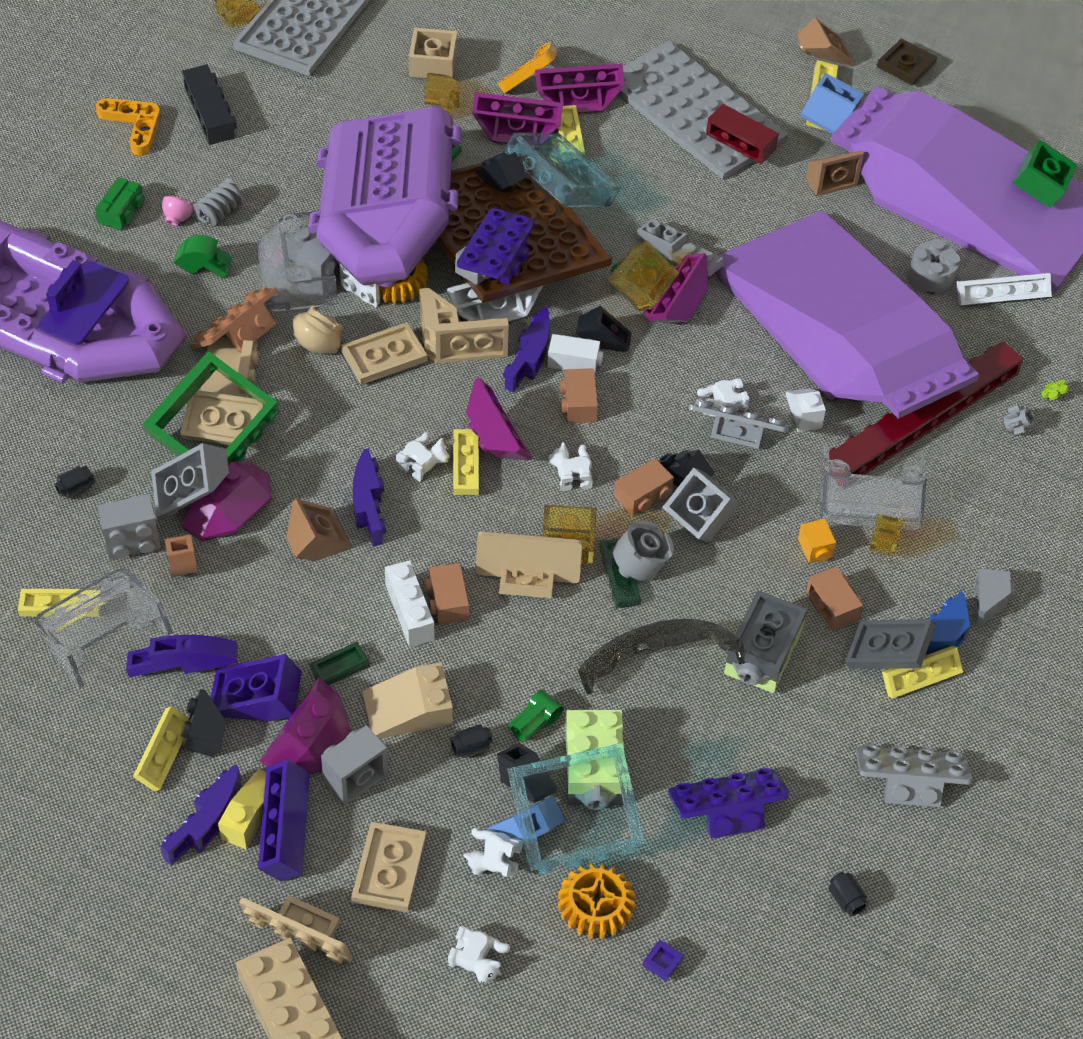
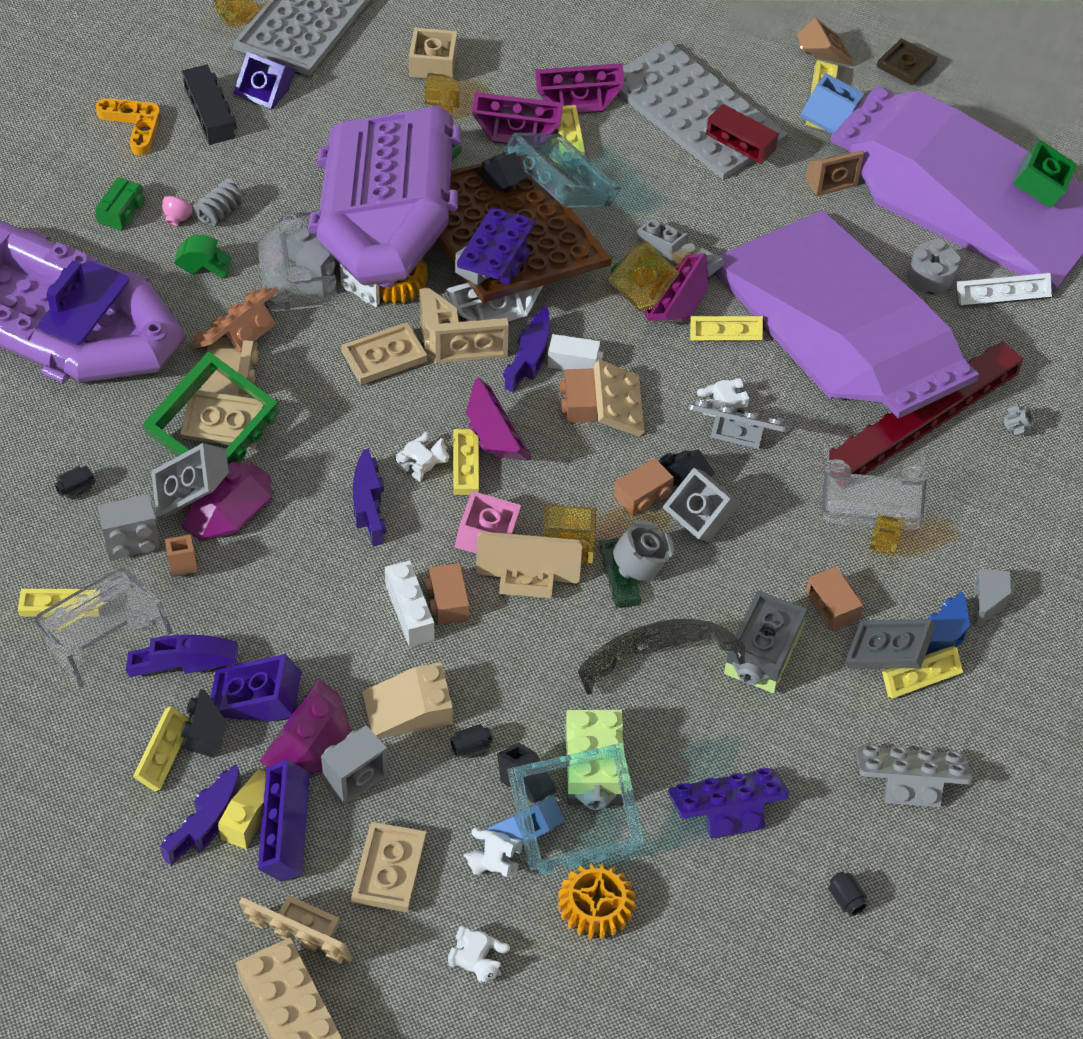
medium nougat slope [286,499,351,561] -> none
tan helmet [292,305,343,354] -> none
dark green tile [310,642,370,685] -> none
light orange beam [497,41,557,93] -> none
green piece [509,690,564,742] -> none
white animal [548,442,593,491] -> none
black slope [576,306,632,352] -> none
dark purple plate [642,939,684,982] -> none
white slope [786,388,826,432] -> none
light orange brick [798,519,836,563] -> none
lime plant [1041,380,1069,400] -> none
none -> dark purple slope [233,52,296,109]
none -> bright pink brick [455,491,521,554]
none -> tan plate [593,360,645,437]
none -> light yellow plate [690,316,763,340]

